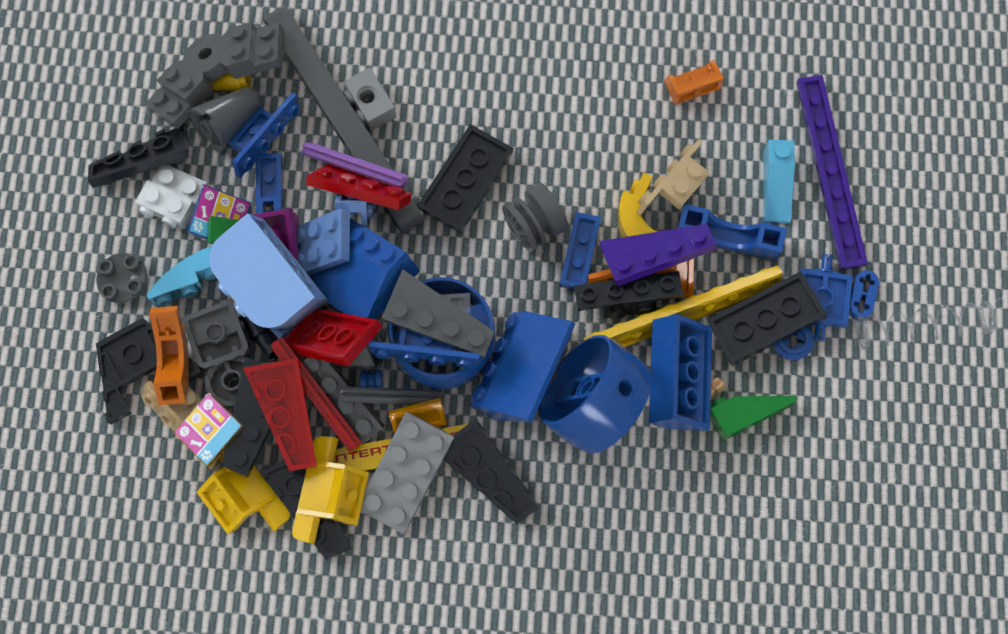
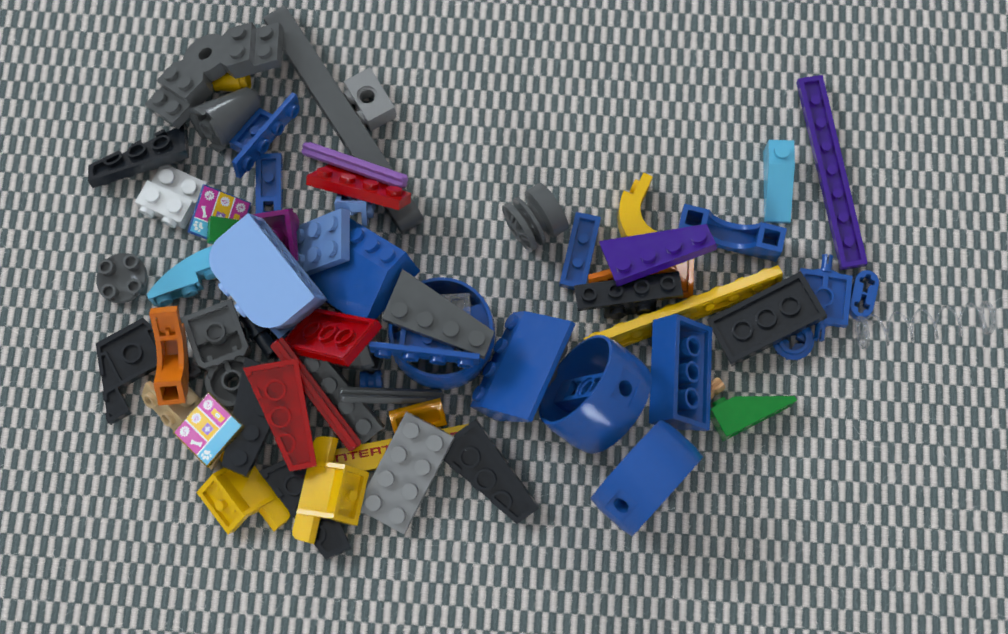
black plate [417,124,514,234] -> none
tan bracket [636,139,710,216] -> none
orange hinge [664,60,724,105] -> none
none -> blue cylinder [590,419,704,537]

